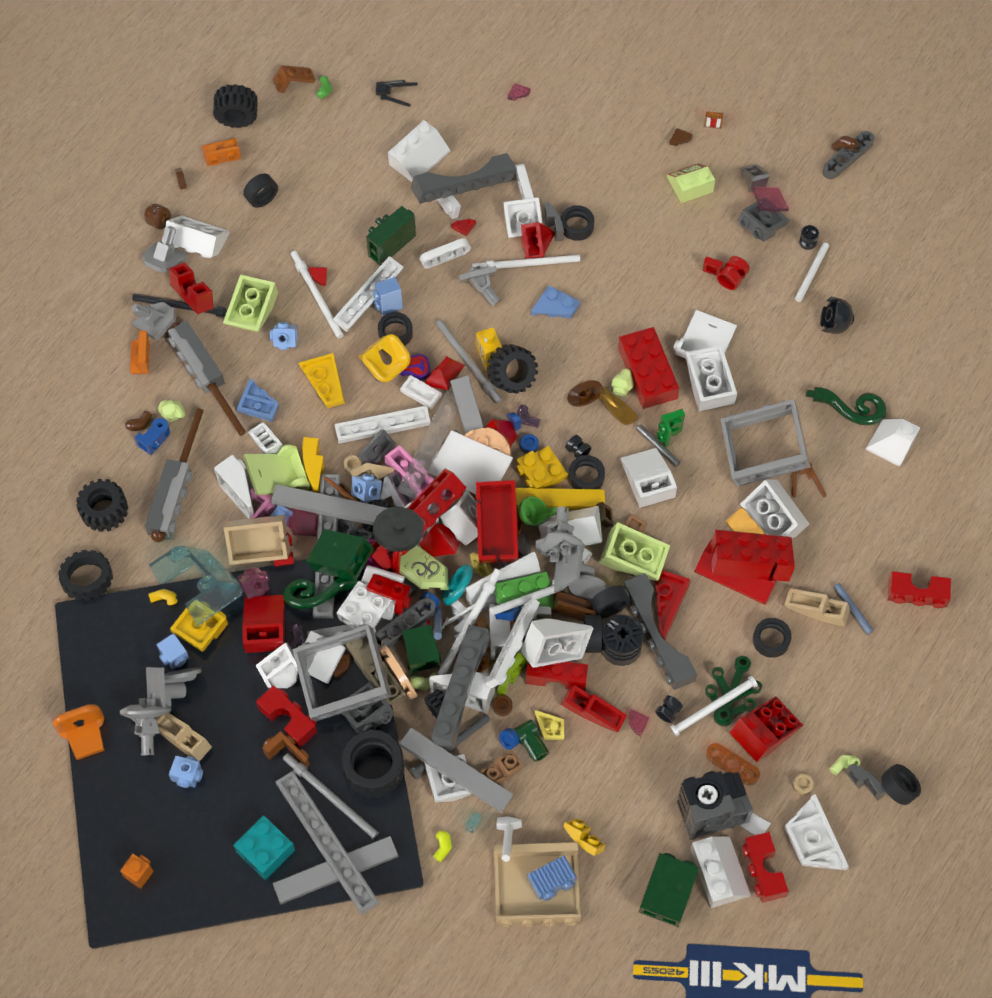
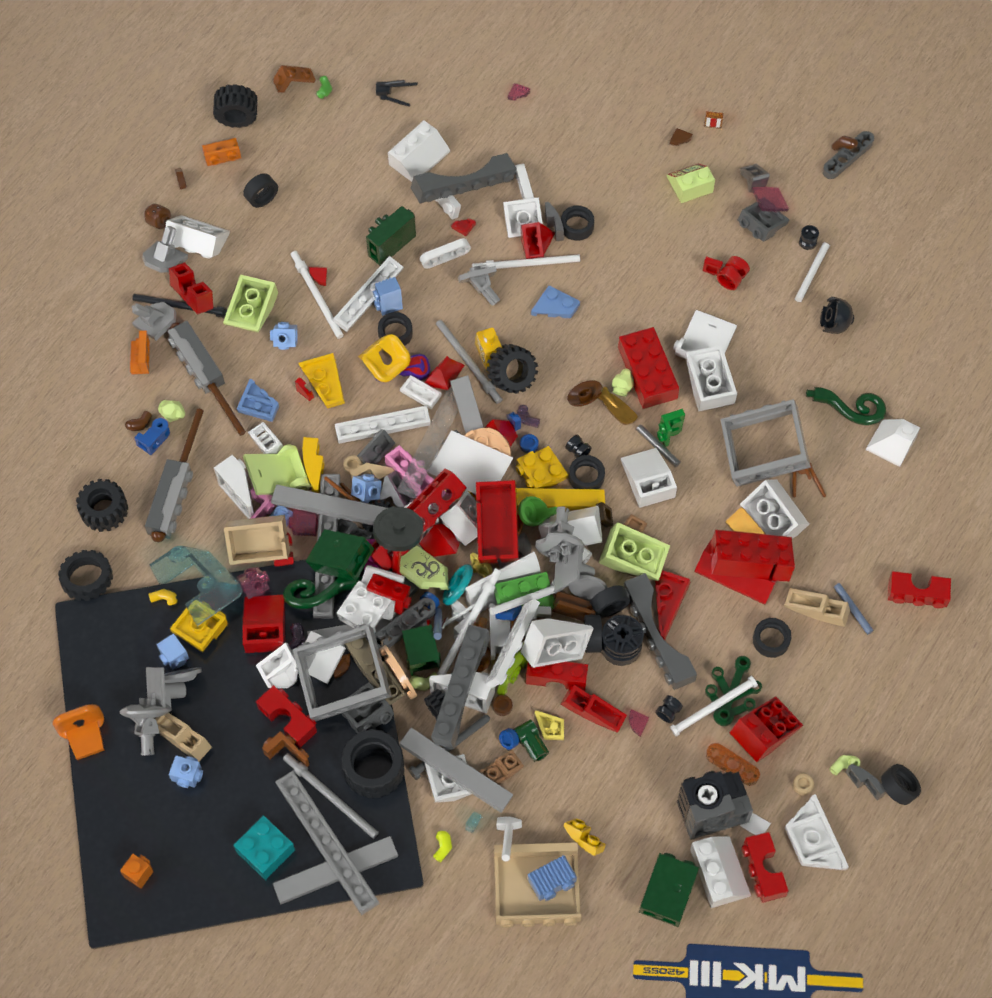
none -> red tile [295,377,314,401]

